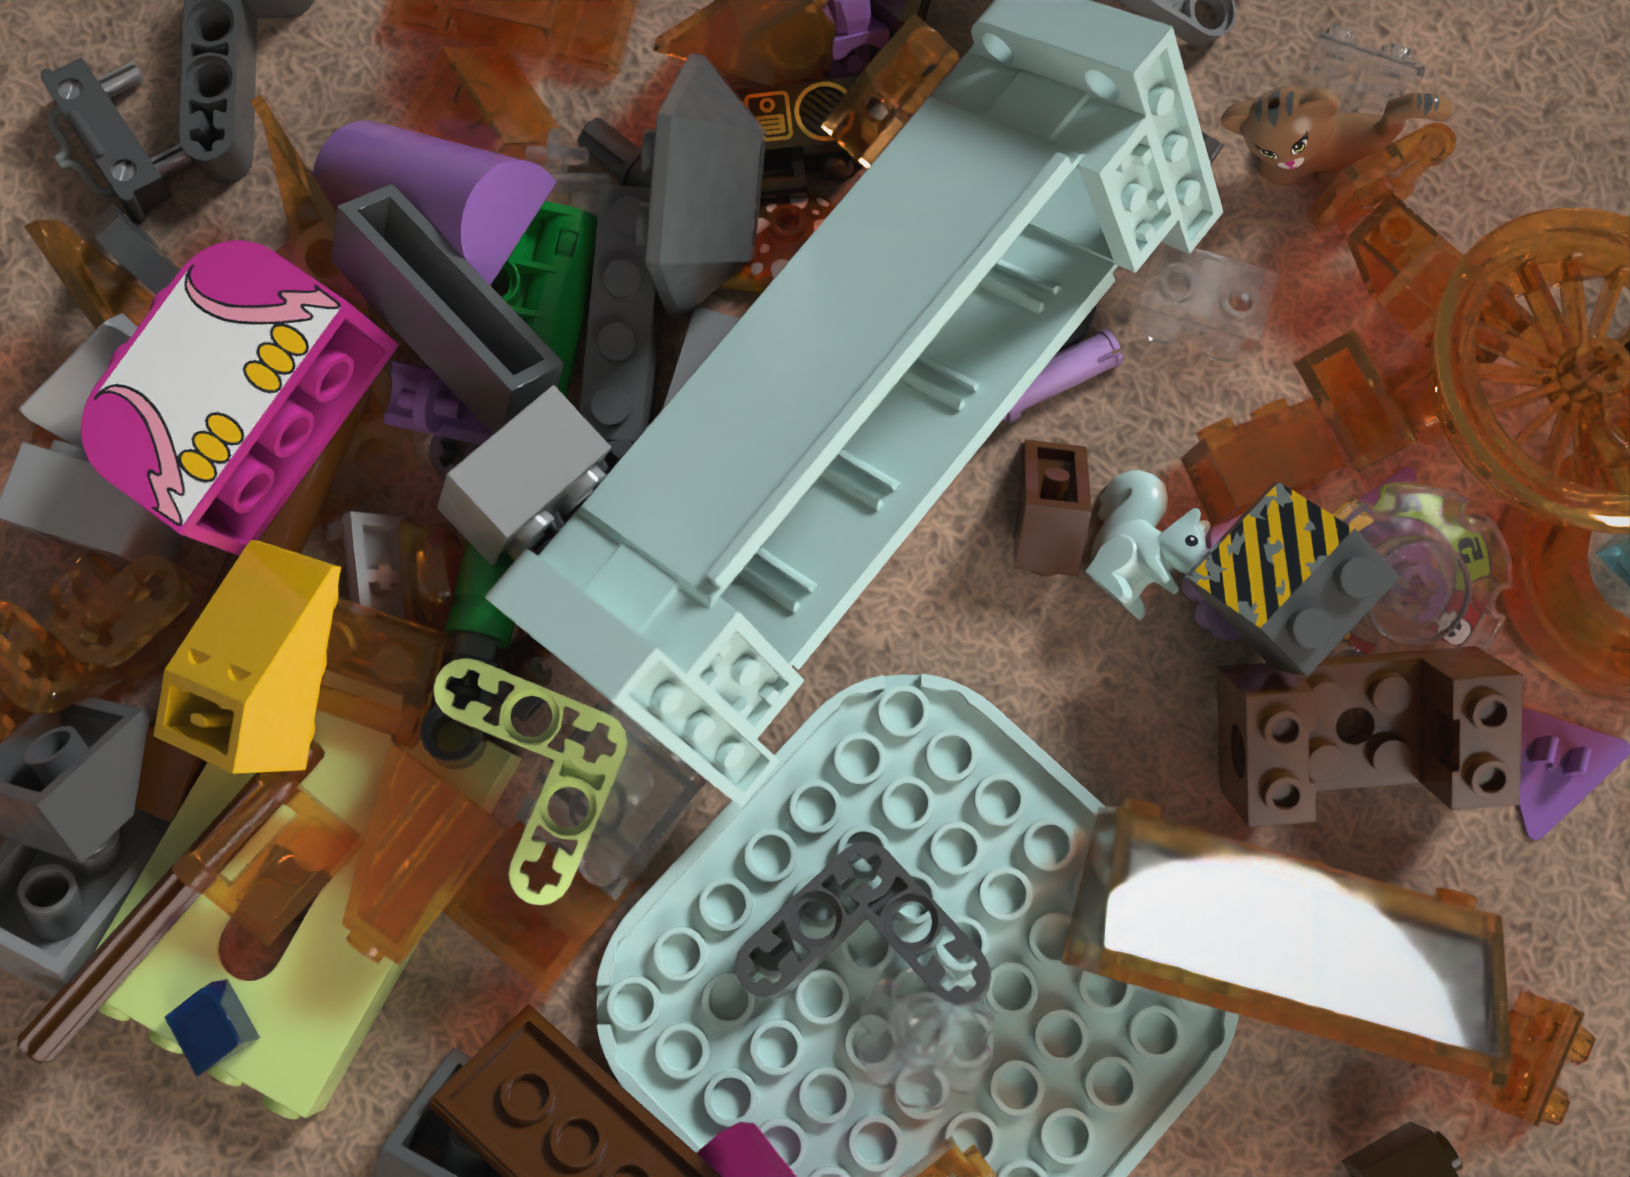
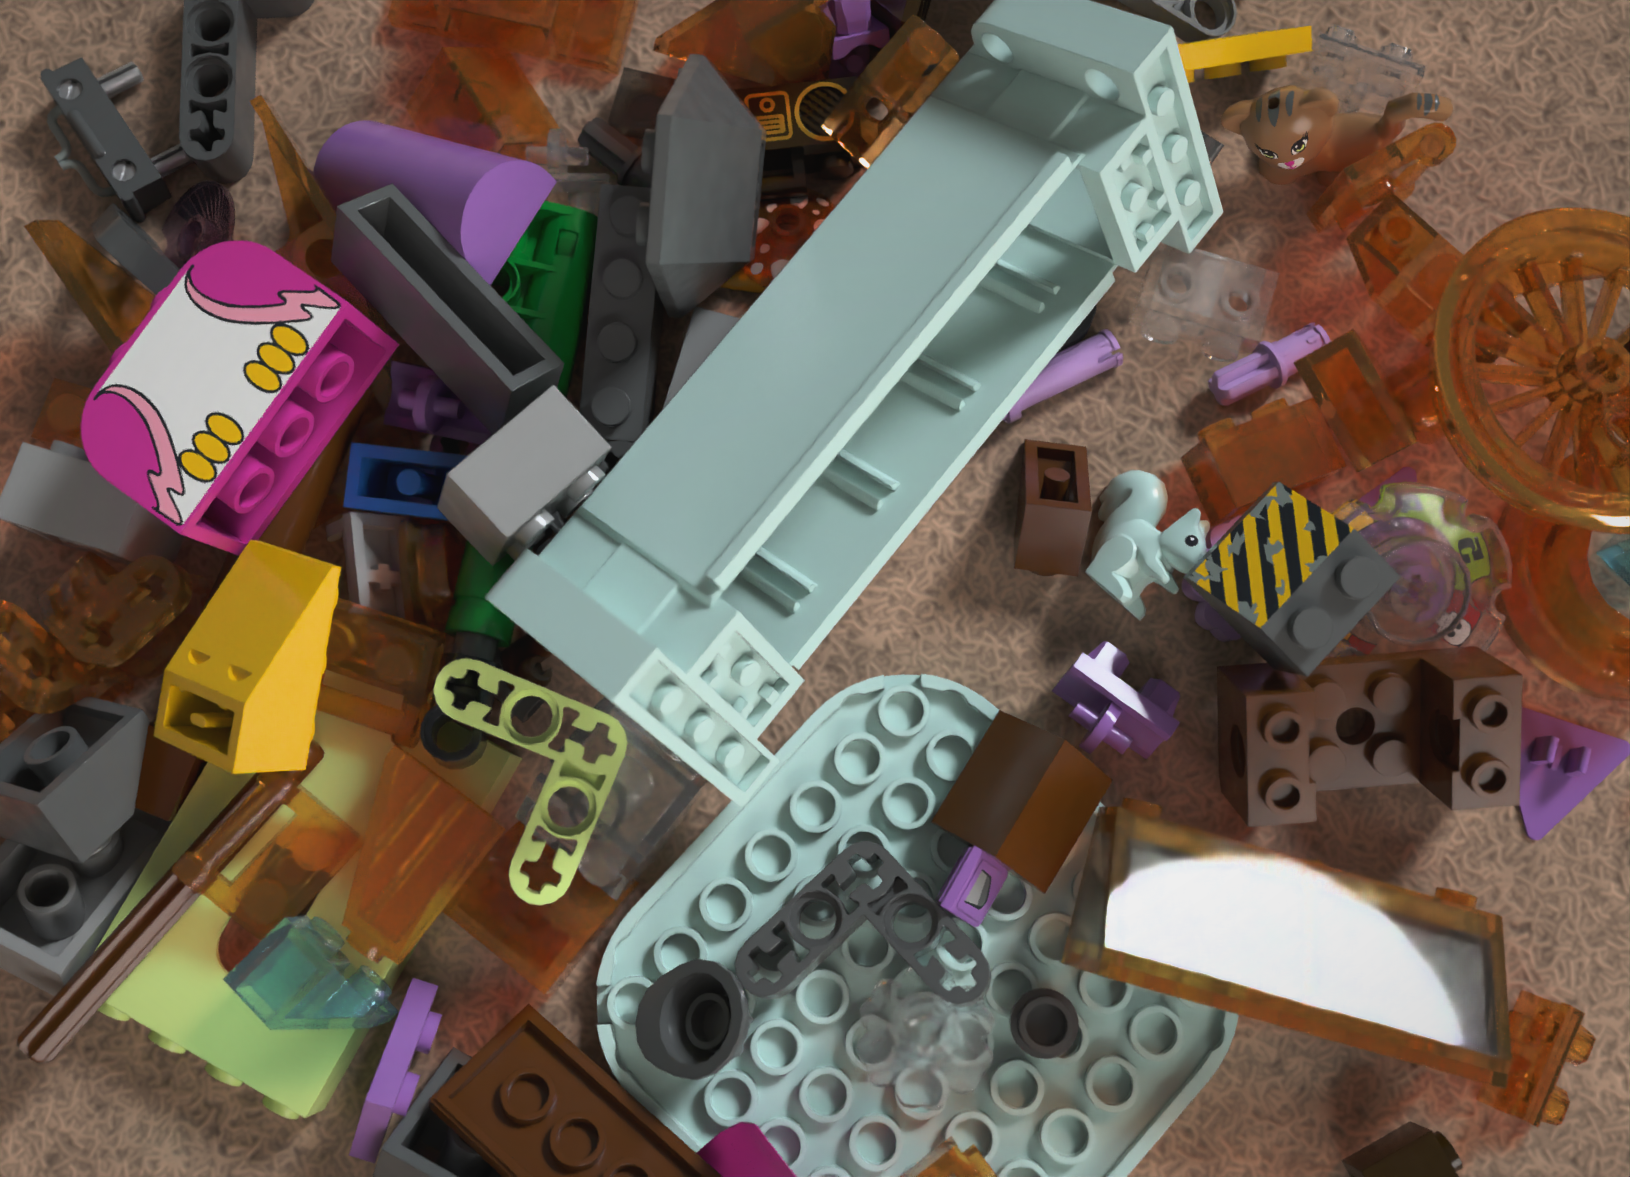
light grey slope [18,313,138,449] -> none
clear blue slope [164,979,260,1077] -> none
none -> dish [161,180,235,269]
none -> clear light blue slope [223,916,399,1030]
none -> blue slope [343,442,468,521]
none -> medium lavender wing [349,978,442,1163]
none -> clear smoke plate [608,67,676,140]
none -> dark grey piece [635,959,753,1080]
none -> reddish brown slope [931,710,1113,894]
none -> medium lavender slope [935,845,1008,927]
none -> dark grey plate [1009,988,1079,1059]
none -> medium lavender hips [1052,641,1180,759]
none -> yellow plate [1177,26,1312,83]
none -> lavender axle [1208,322,1332,406]

